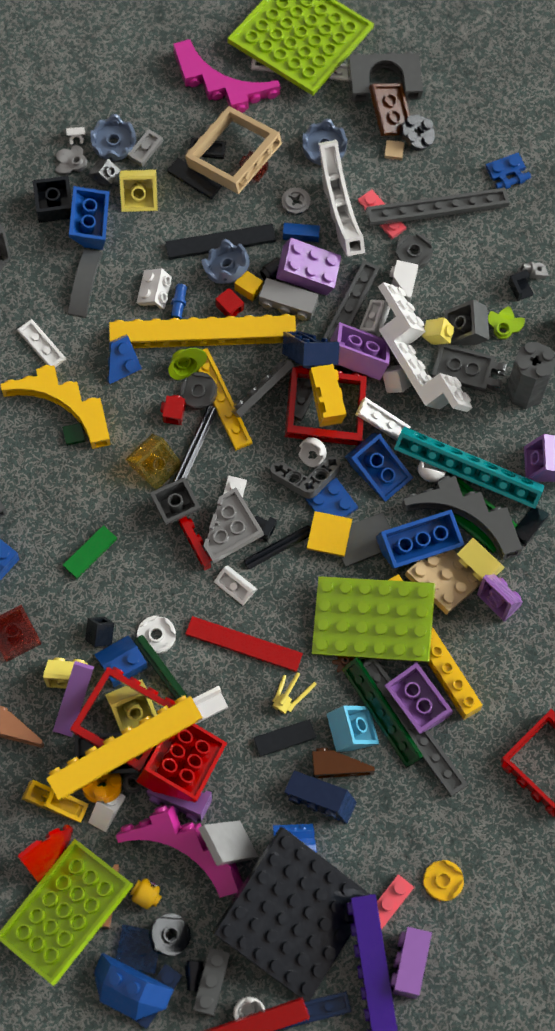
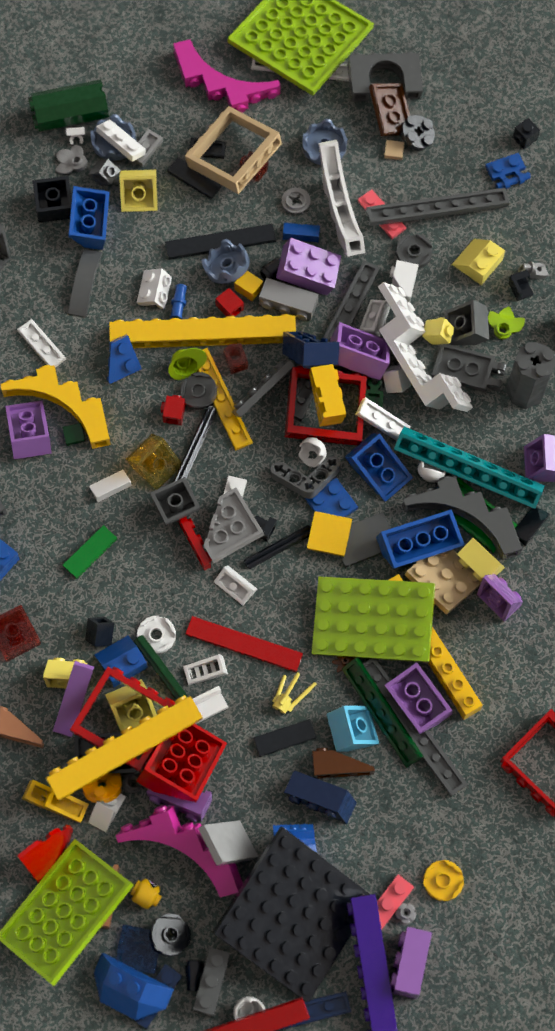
none -> medium lavender slope [5,400,52,459]
none -> dark green brick [28,79,109,132]
none -> white slope [89,470,132,502]
none -> white plate [96,119,146,162]
none -> white slope [183,654,228,685]
none -> clear red brick [223,343,248,374]
none -> dark green plate [365,378,384,408]
none -> light grey plate [396,903,416,924]
none -> light yellow slope [452,239,505,285]
none -> black brick [513,118,540,149]

